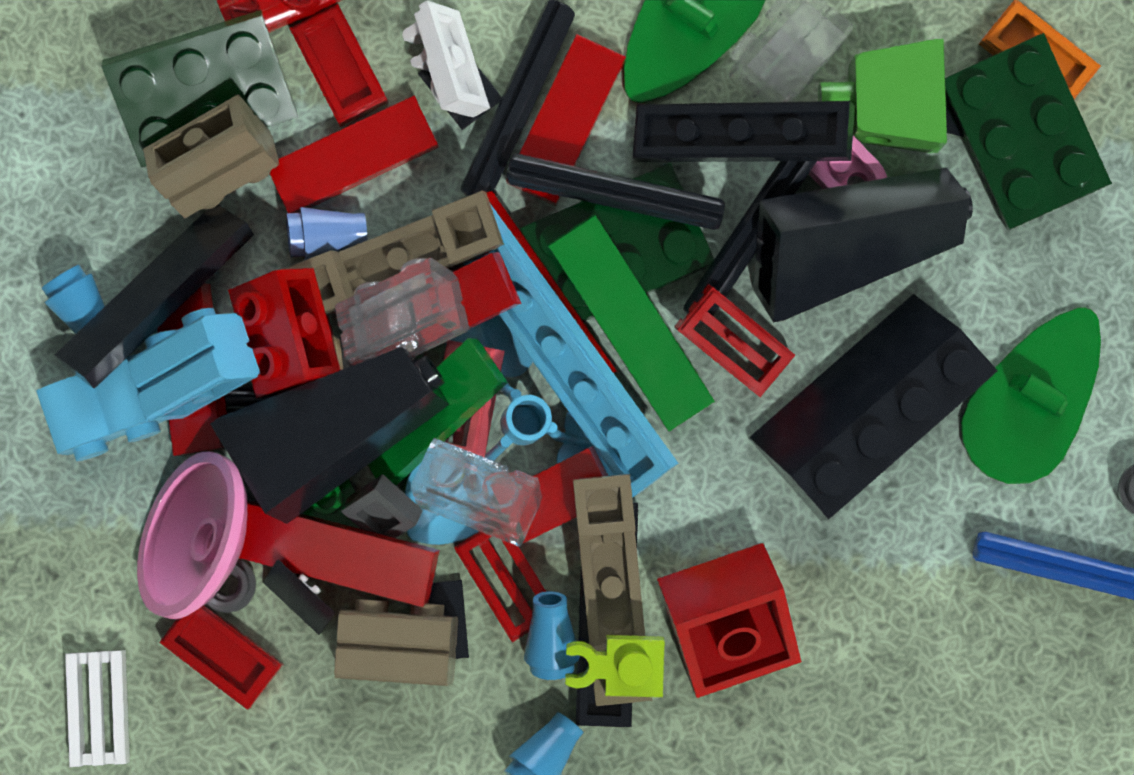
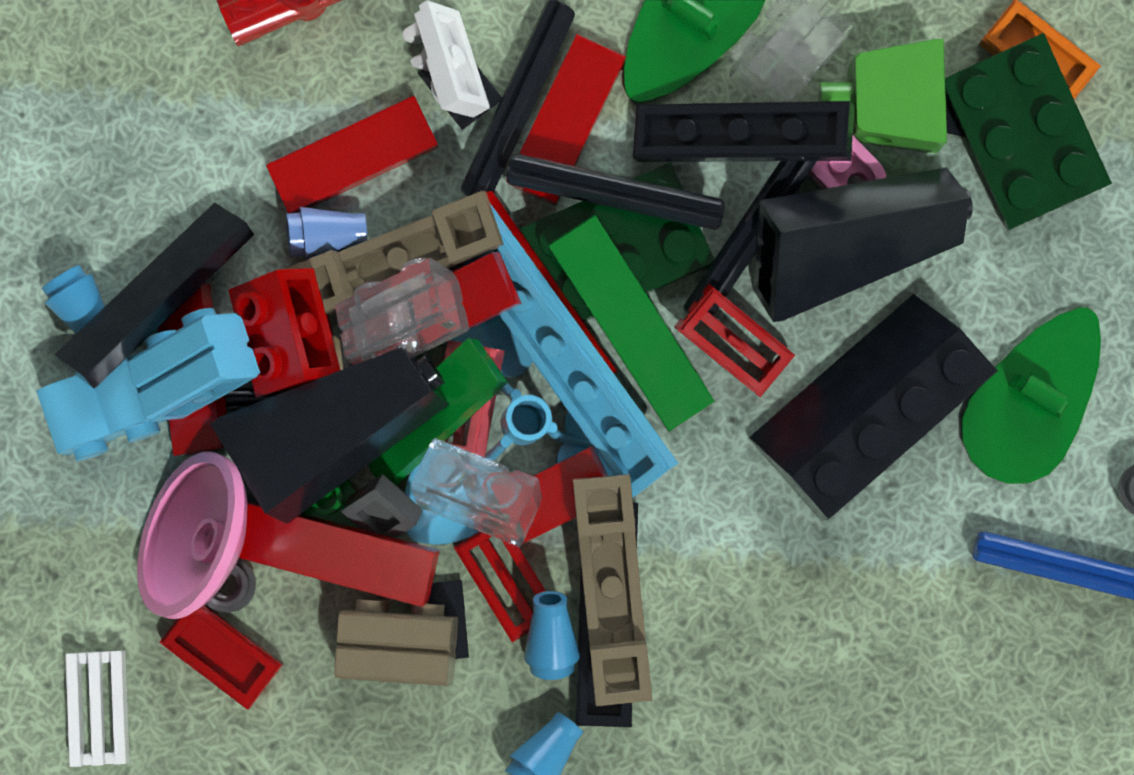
dark green plate [101,10,298,168] -> none
dark tan brick [143,94,280,219] -> none
black piece [263,560,335,635] -> none
red tile [289,4,389,127] -> none
lime plate [565,635,665,697] -> none
red slope [657,543,802,698] -> none

